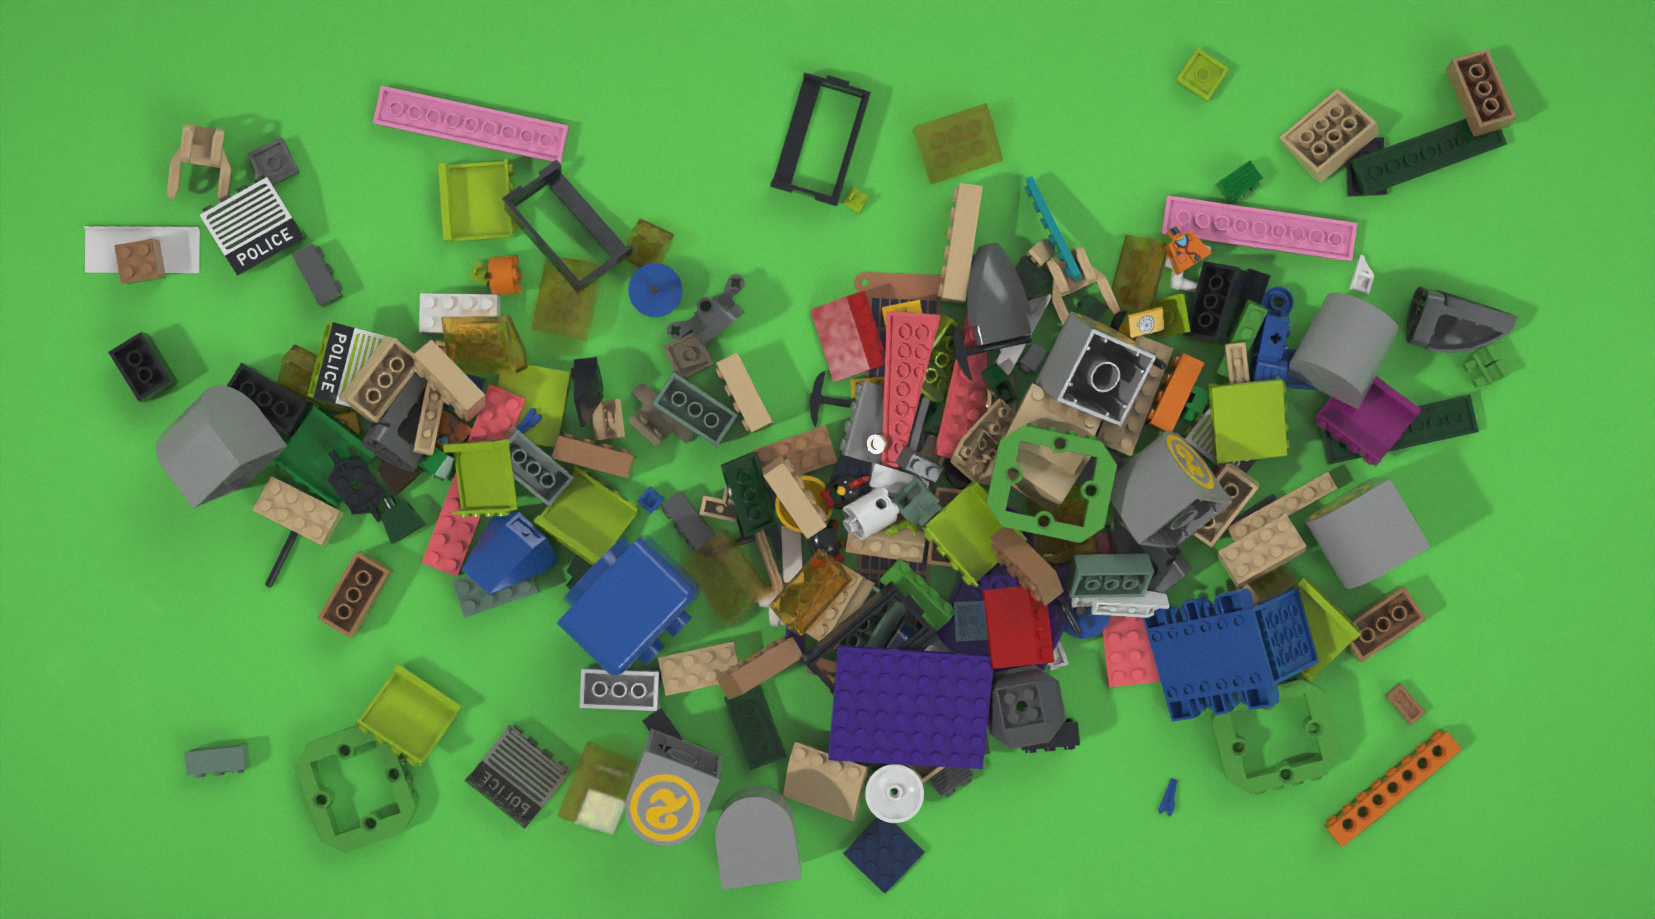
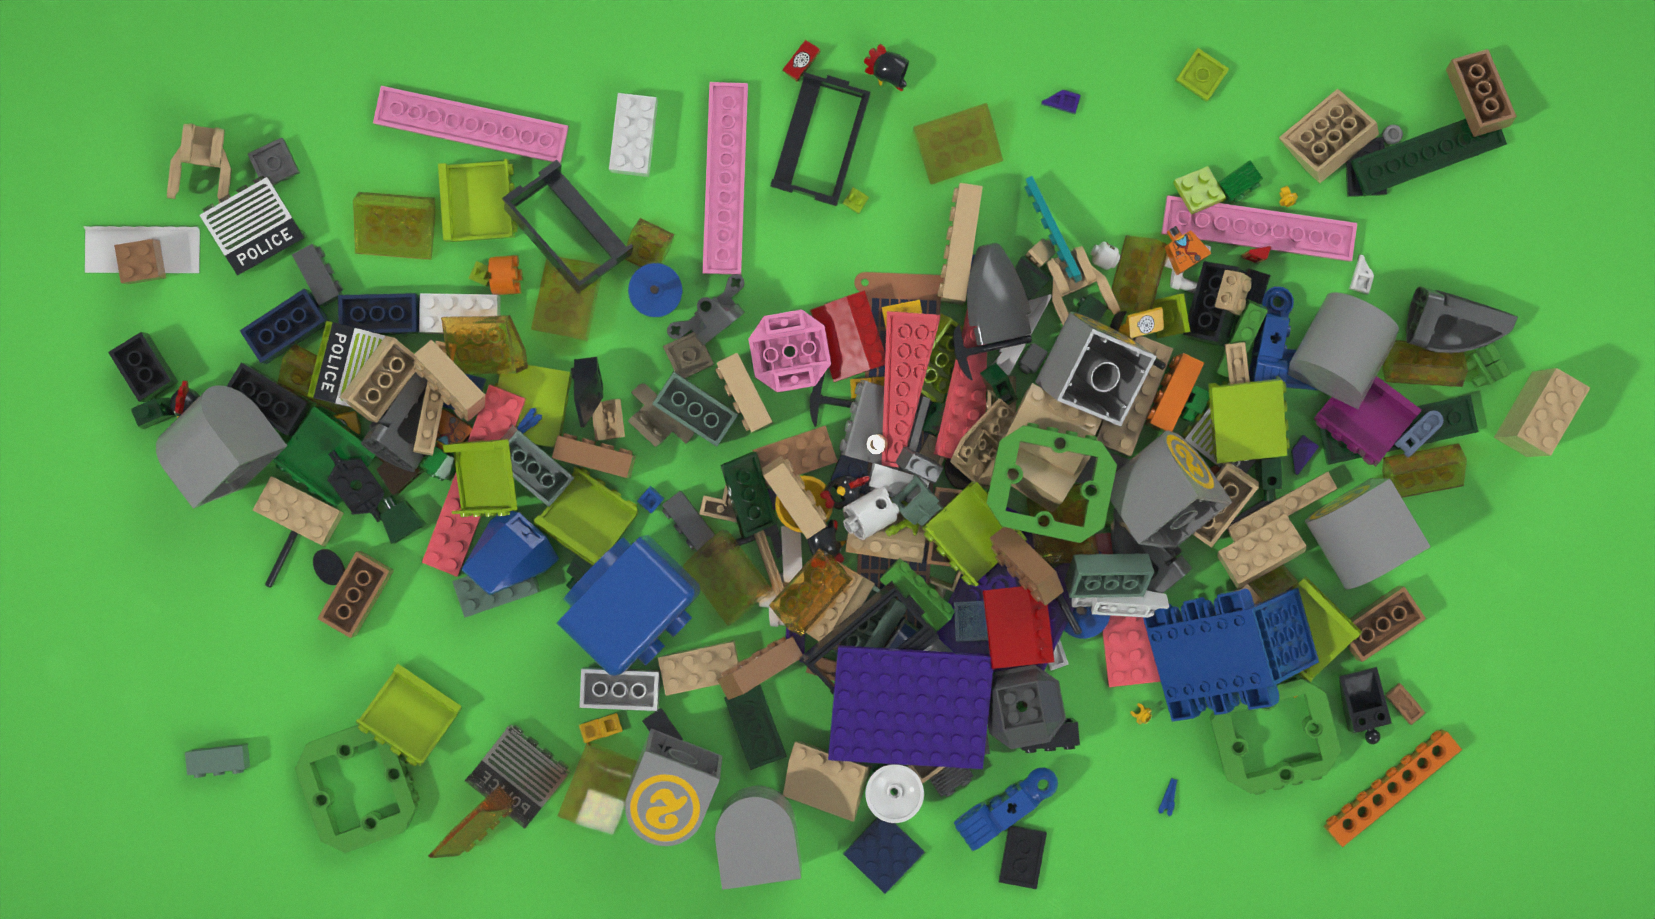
none -> dark green torso [131,397,176,429]
none -> piece [170,381,200,418]
none -> dark blue brick [240,288,330,364]
none -> black piece [313,549,345,585]
none -> dark blue brick [338,293,421,335]
none -> clear yellow slope [353,192,435,260]
none -> slope [428,786,515,858]
none -> yellow slope [578,713,623,743]
none -> white brick [609,93,658,177]
none -> bright pink plate [703,82,748,275]
none -> bright pink piece [748,310,831,393]
none -> red slope [782,40,821,82]
none -> black piece [864,44,909,91]
none -> tan bracket [930,570,961,598]
none -> blue brick [954,767,1058,851]
none -> black tile [998,825,1047,889]
none -> dark purple tile [1041,90,1081,114]
none -> white head [1090,242,1121,270]
none -> yellow plate [1130,703,1152,724]
none -> lime plate [1173,166,1226,215]
none -> tan bracket [1215,270,1251,316]
none -> red slope [1241,246,1271,264]
none -> dark green torso [1254,458,1282,501]
none -> yellow plate [1279,186,1298,207]
none -> dark purple tile [1291,435,1319,475]
none -> black slope [1339,667,1392,745]
none -> light grey tile [1382,125,1403,145]
none -> clear yellow slope [1382,443,1467,498]
none -> clear yellow slope [1383,340,1468,387]
none -> sand blue plate [1394,411,1444,458]
none -> tan brick [1494,368,1590,457]

